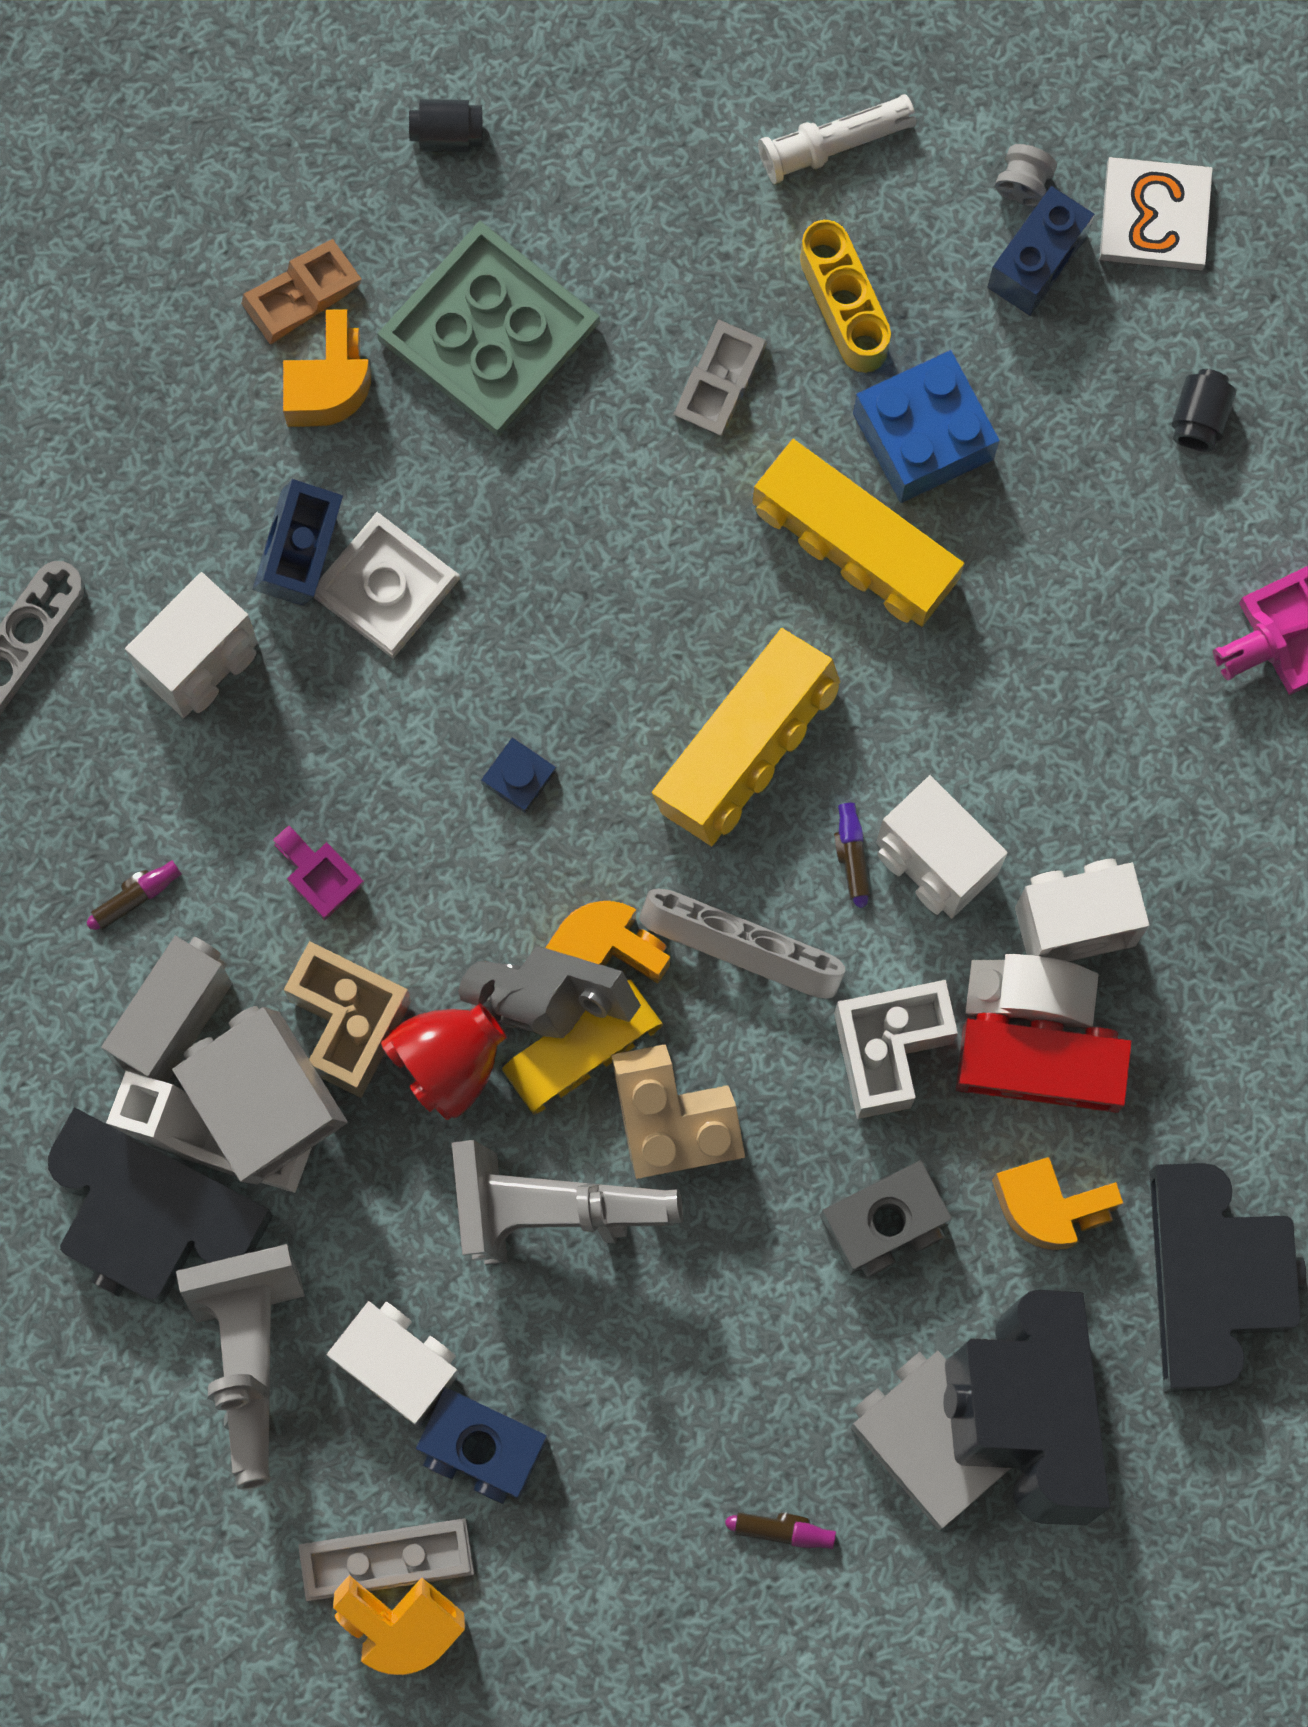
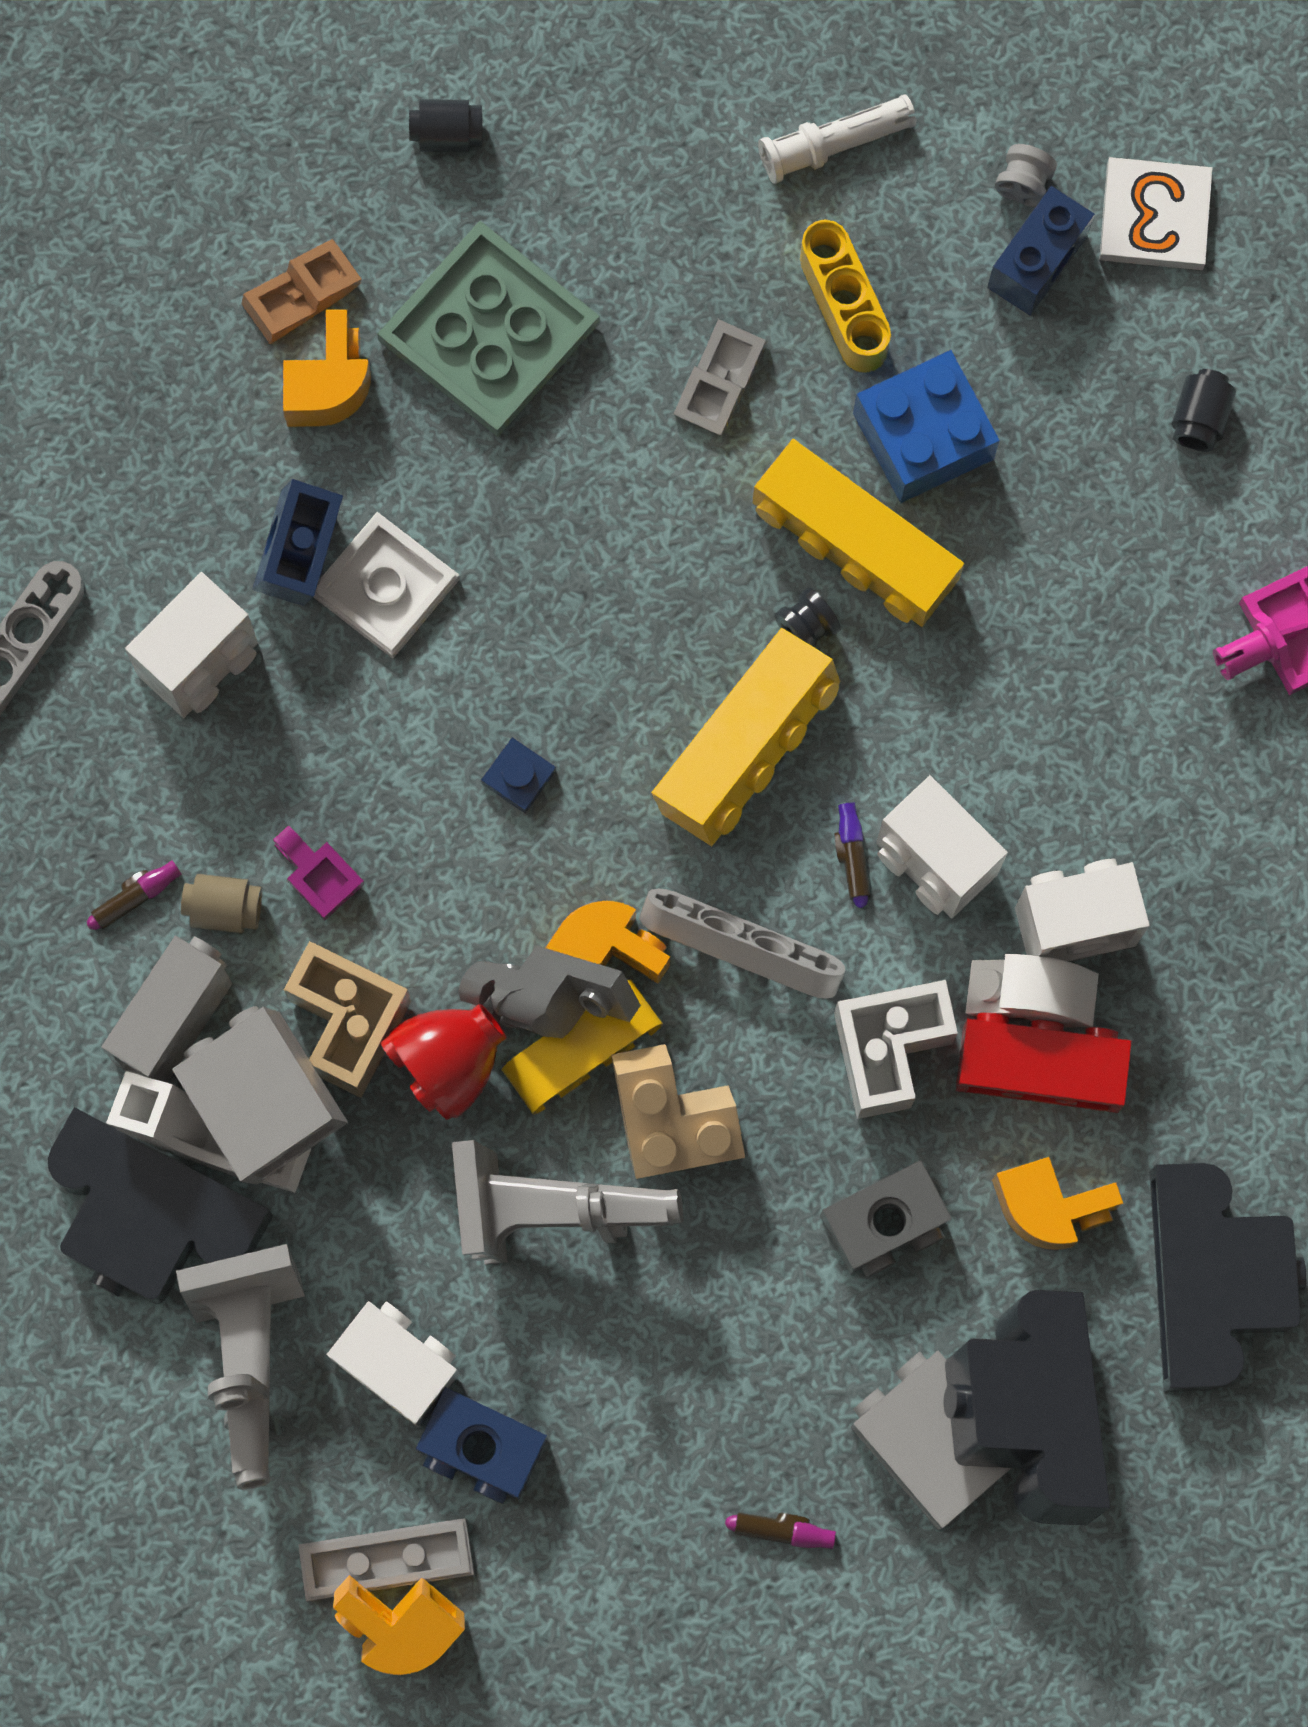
none -> dark tan brick [181,874,262,933]
none -> black wheel [774,588,841,648]

